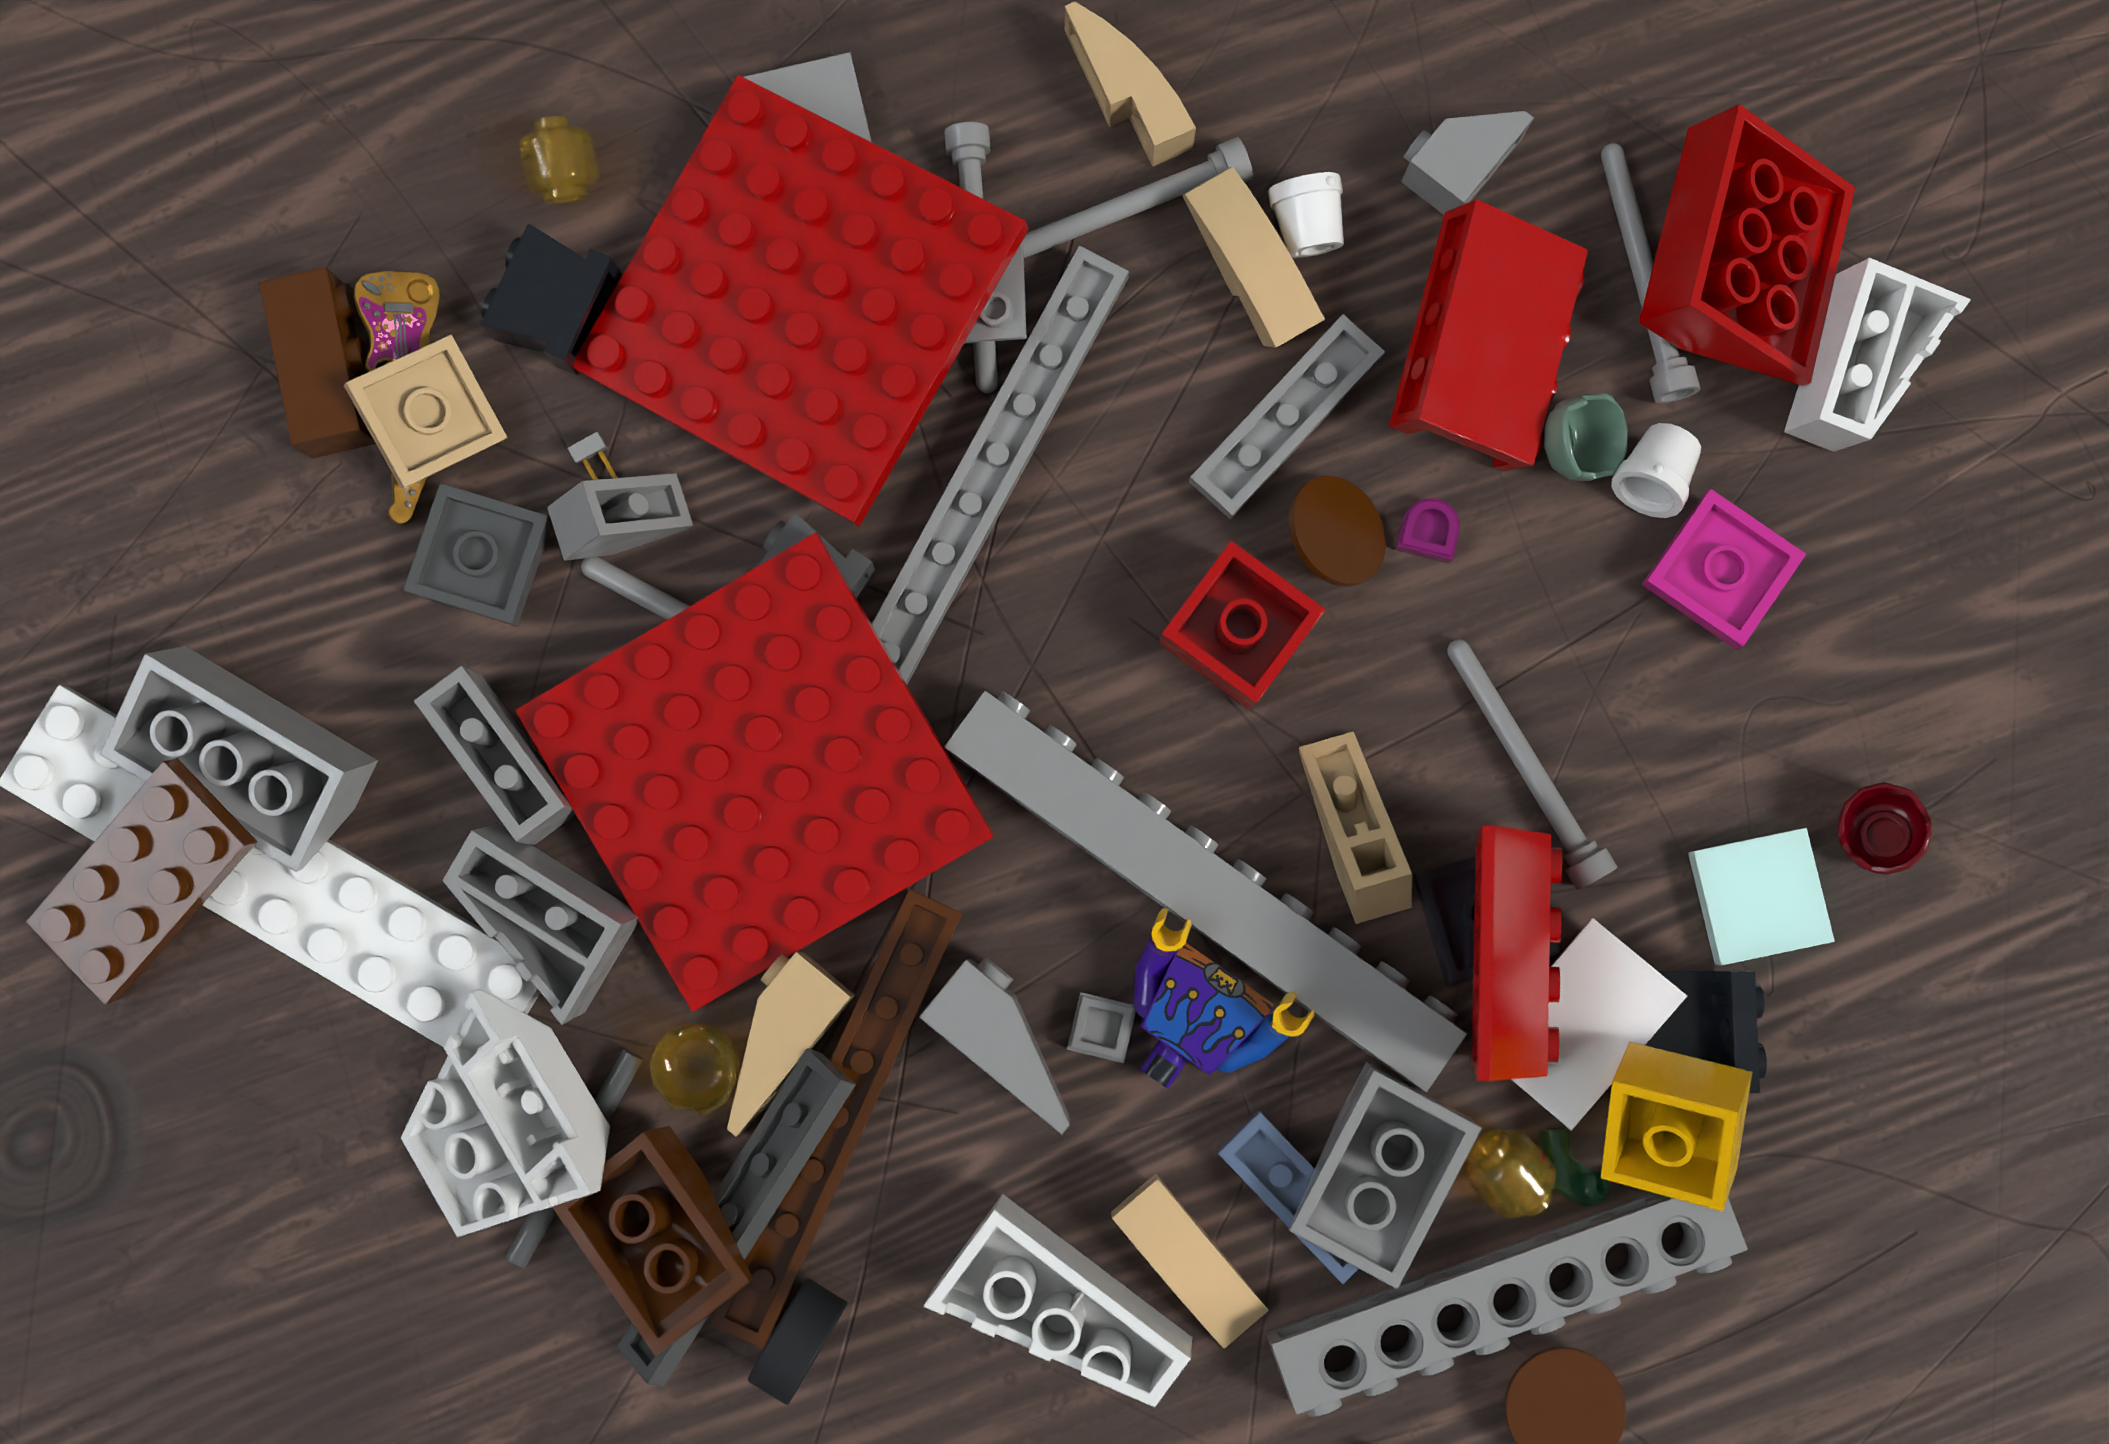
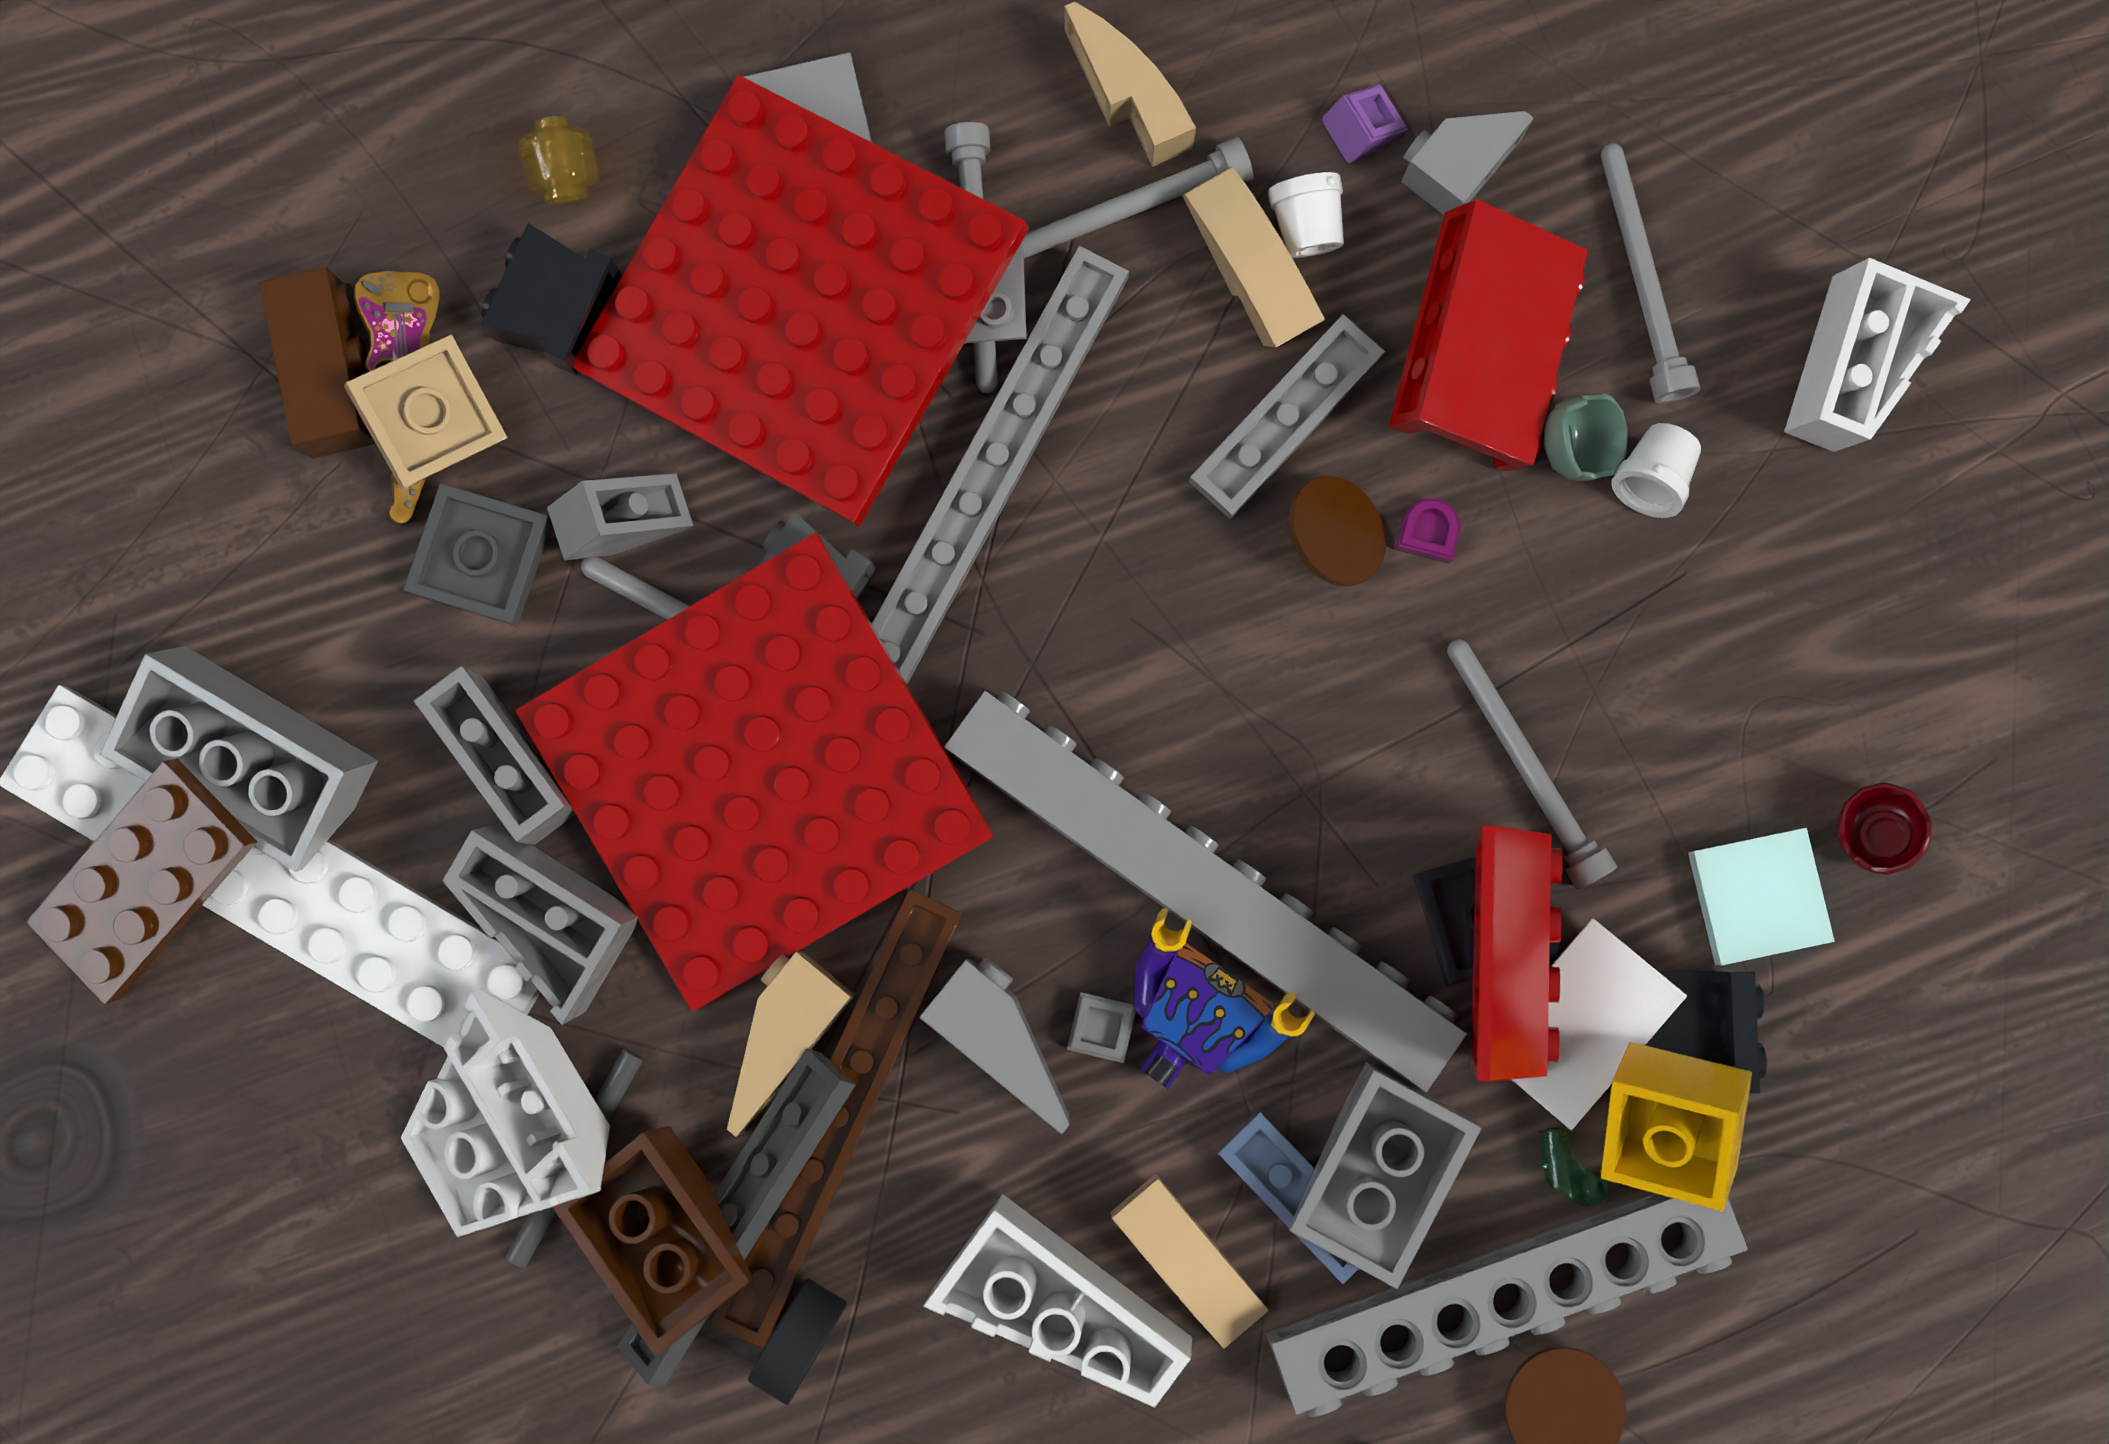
light grey piece [567,432,618,480] -> none
clear yellow hair [649,1023,740,1116] -> none
red brick [1158,541,1326,711] -> none
tan slope [1299,731,1412,924] -> none
clear yellow head [1467,1128,1556,1219] -> none
red slope [1639,104,1855,386] -> none
dark pink plate [1641,489,1806,650] -> none
none -> medium lavender slope [1322,84,1408,163]

